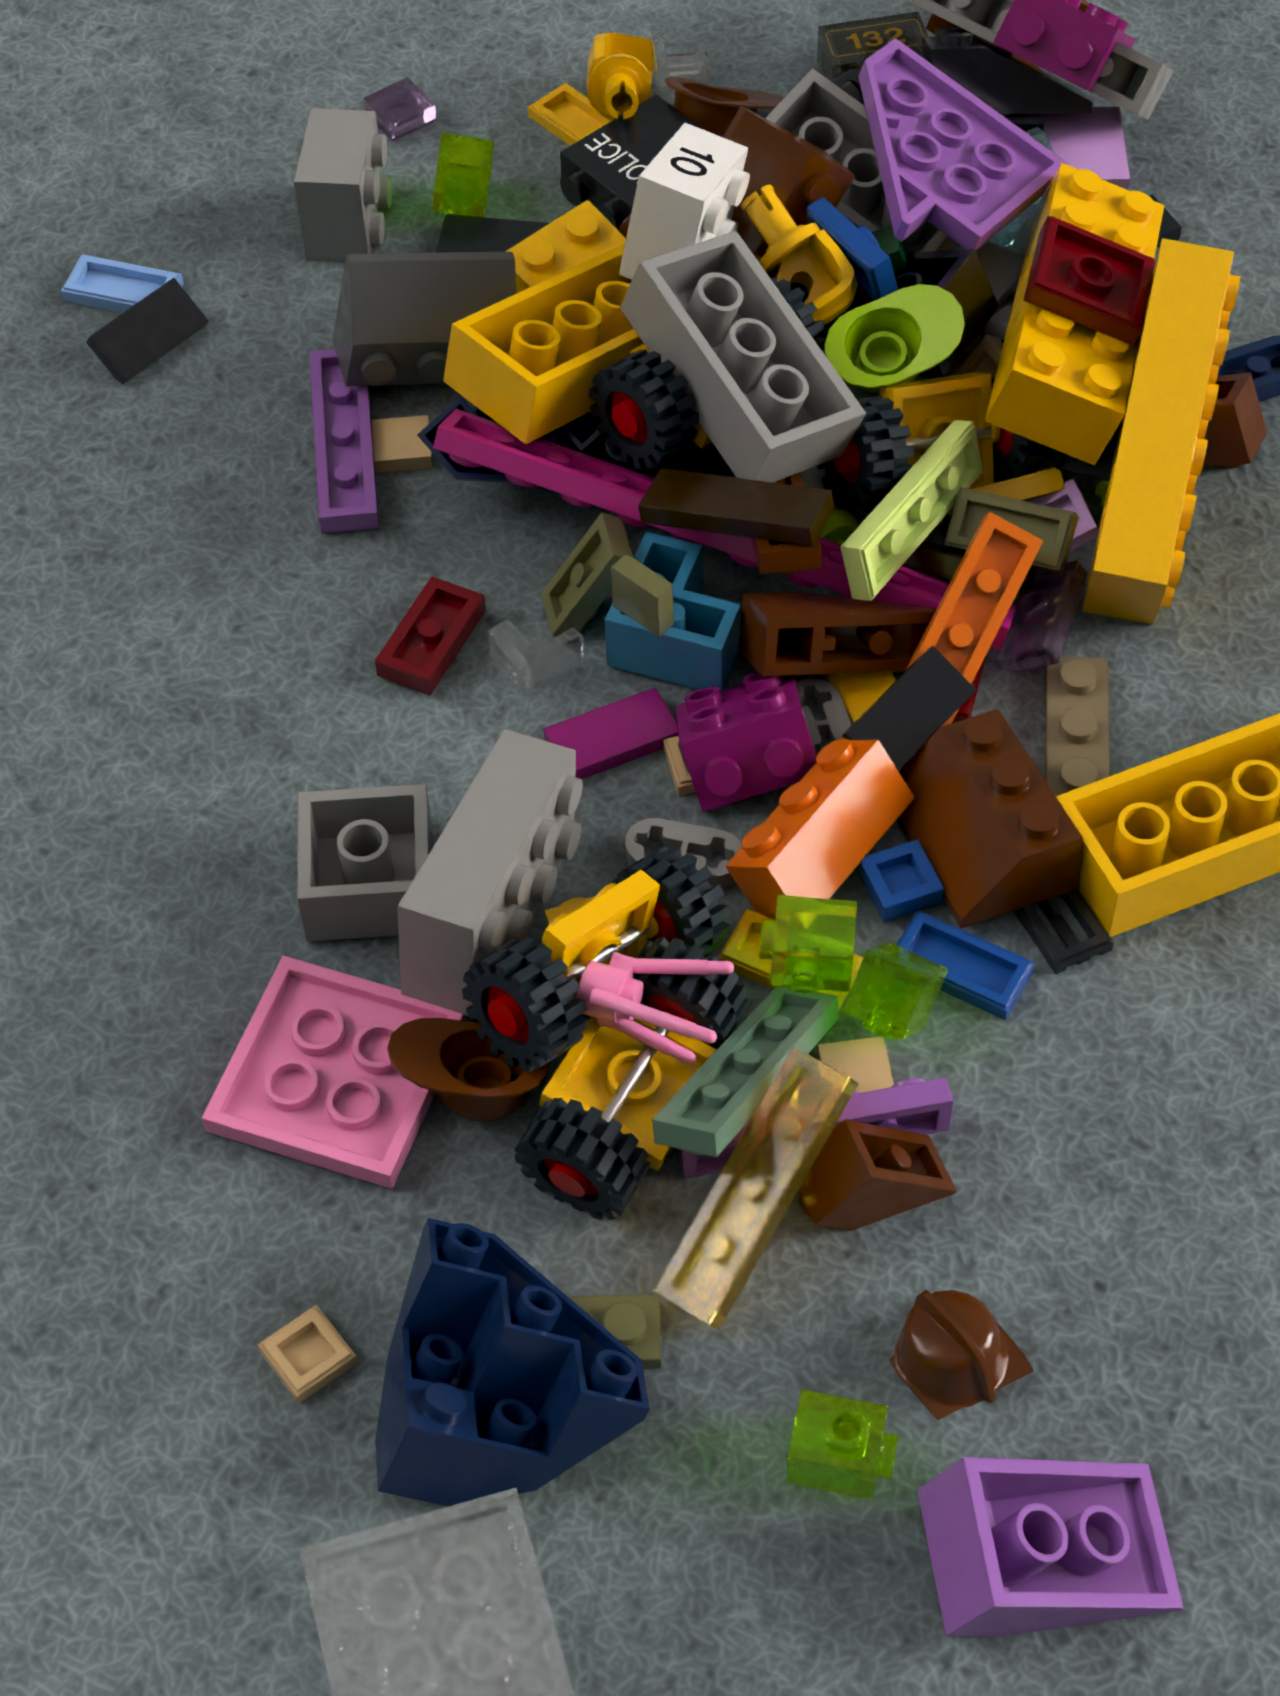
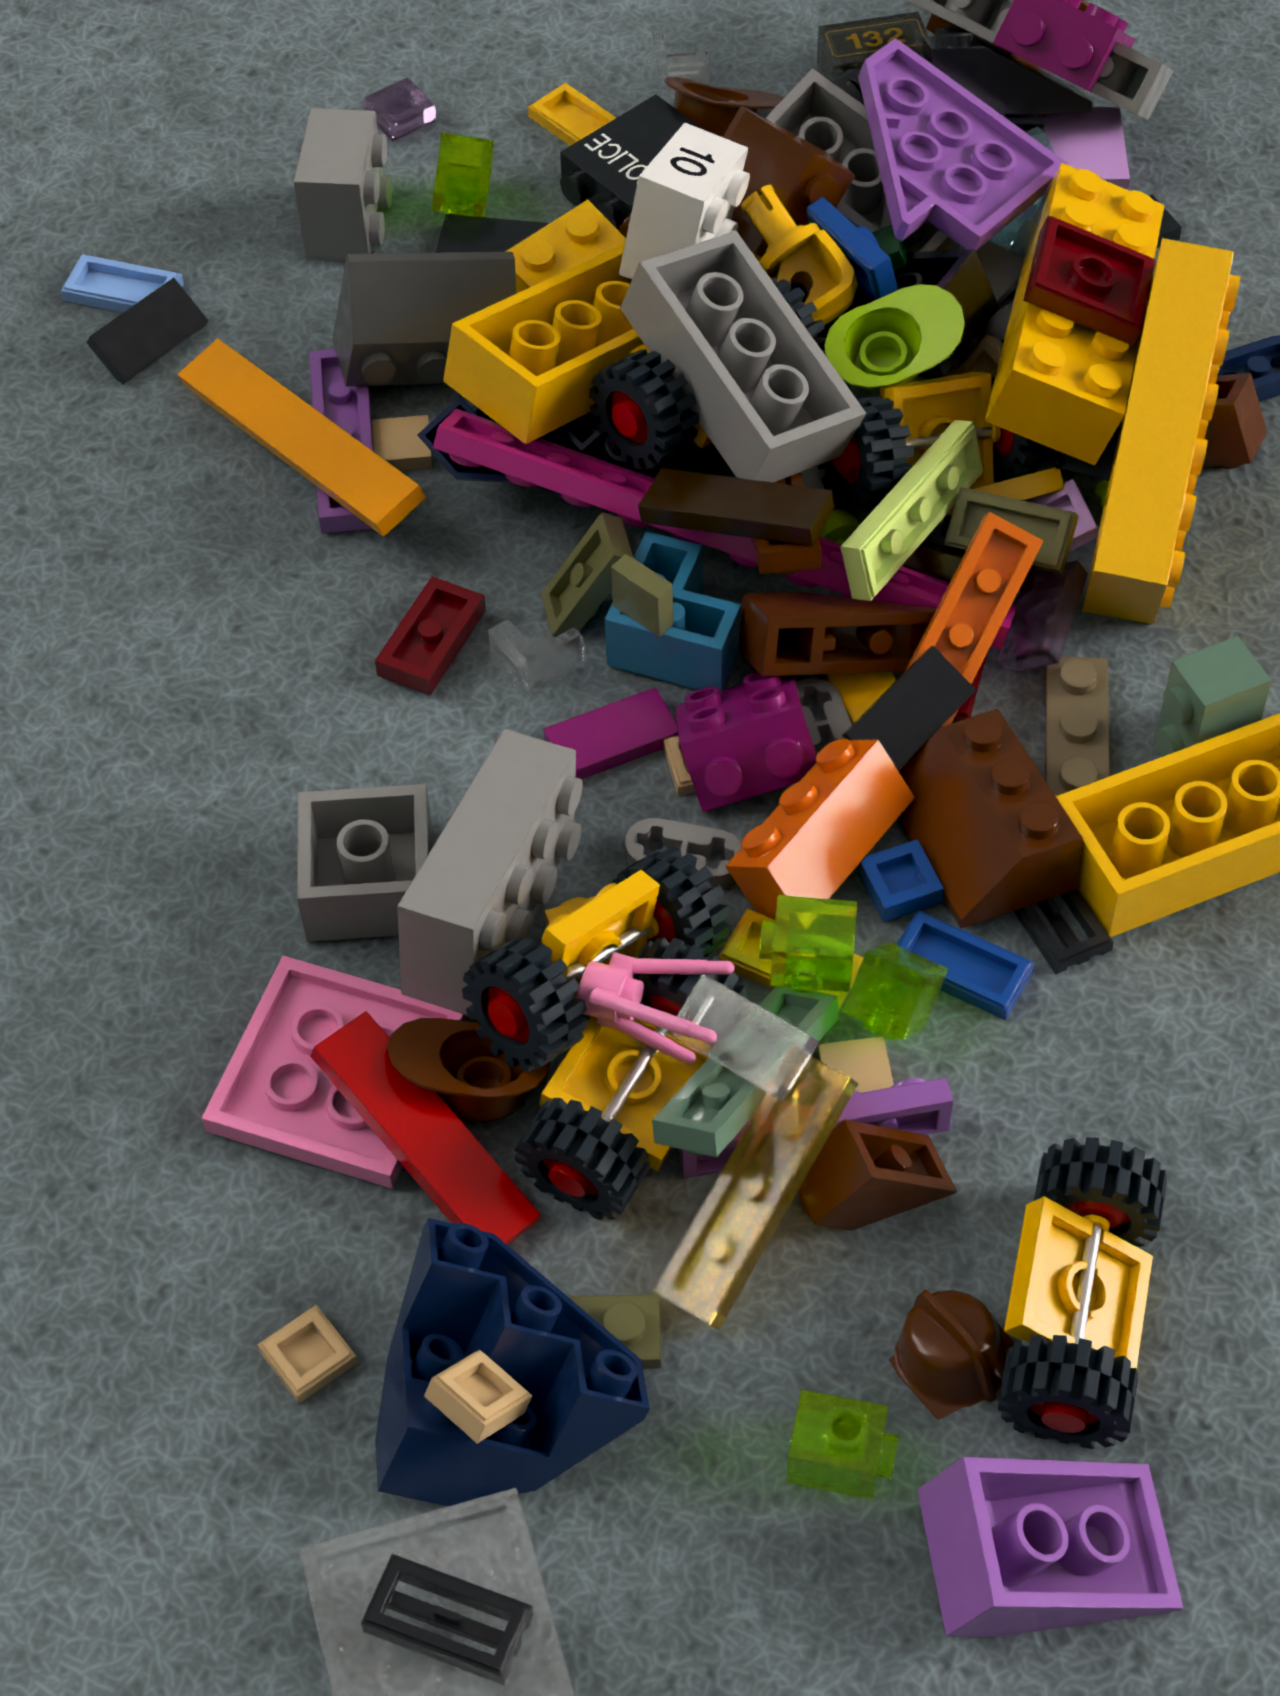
yellow piece [586,33,655,119] -> none
none -> light orange tile [177,338,426,537]
none -> red tile [310,1011,541,1245]
none -> black tile [361,1554,534,1685]
none -> tan tile [424,1349,532,1444]
none -> clear tile [667,974,819,1102]
none -> plate [998,1137,1167,1449]
none -> sand green brick [1154,636,1272,757]

